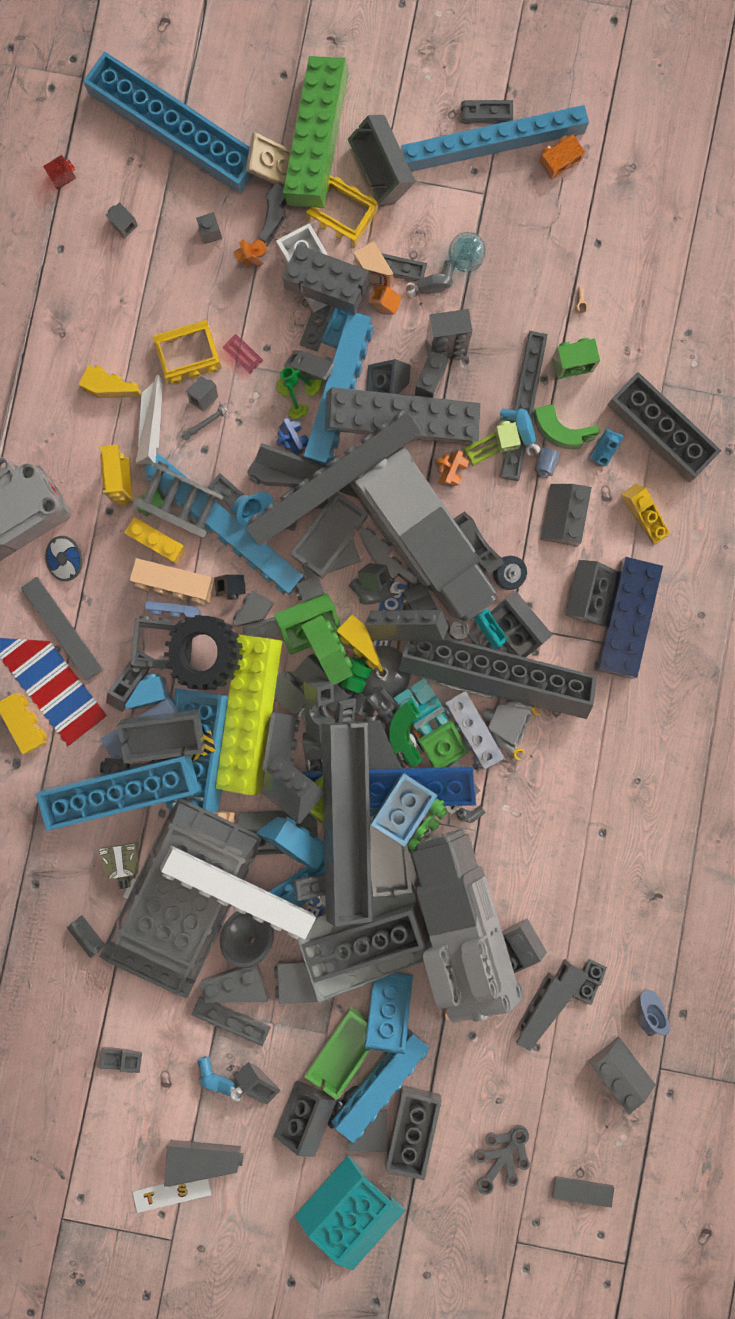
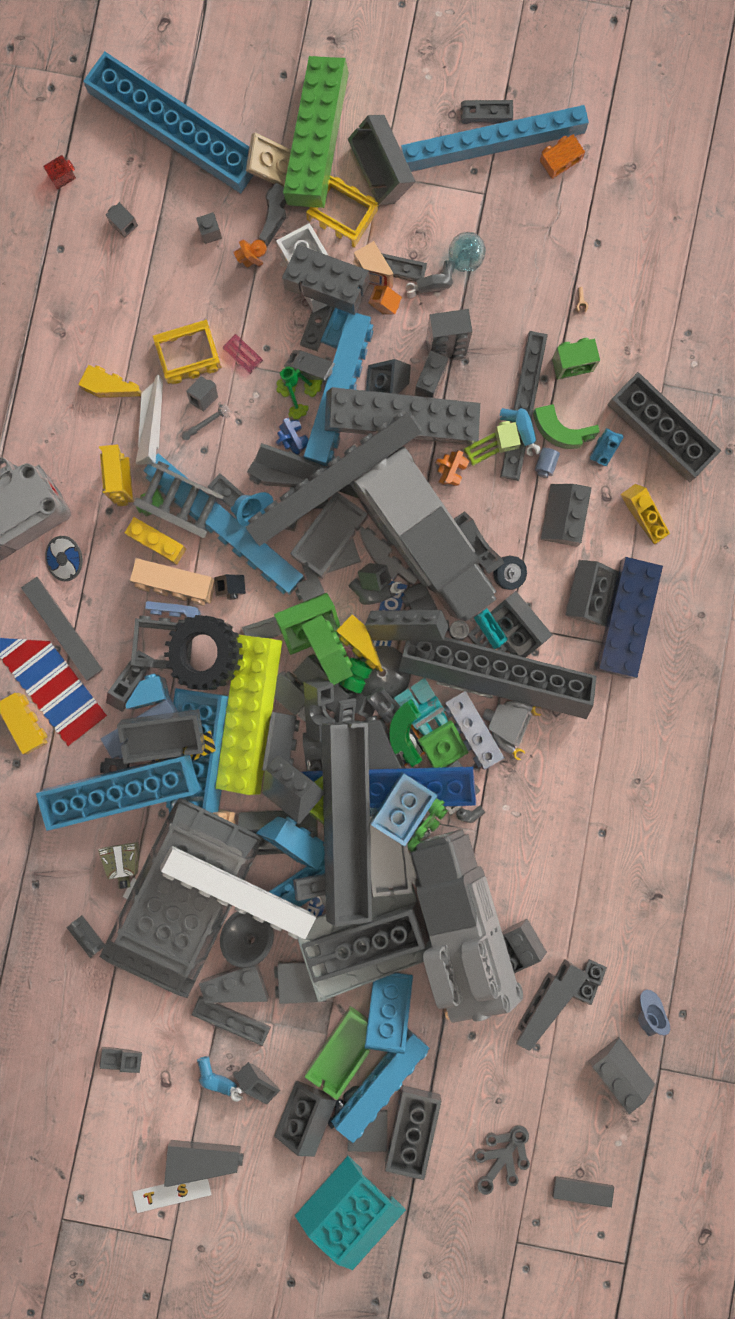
dark grey slope [233,591,274,627] -> none

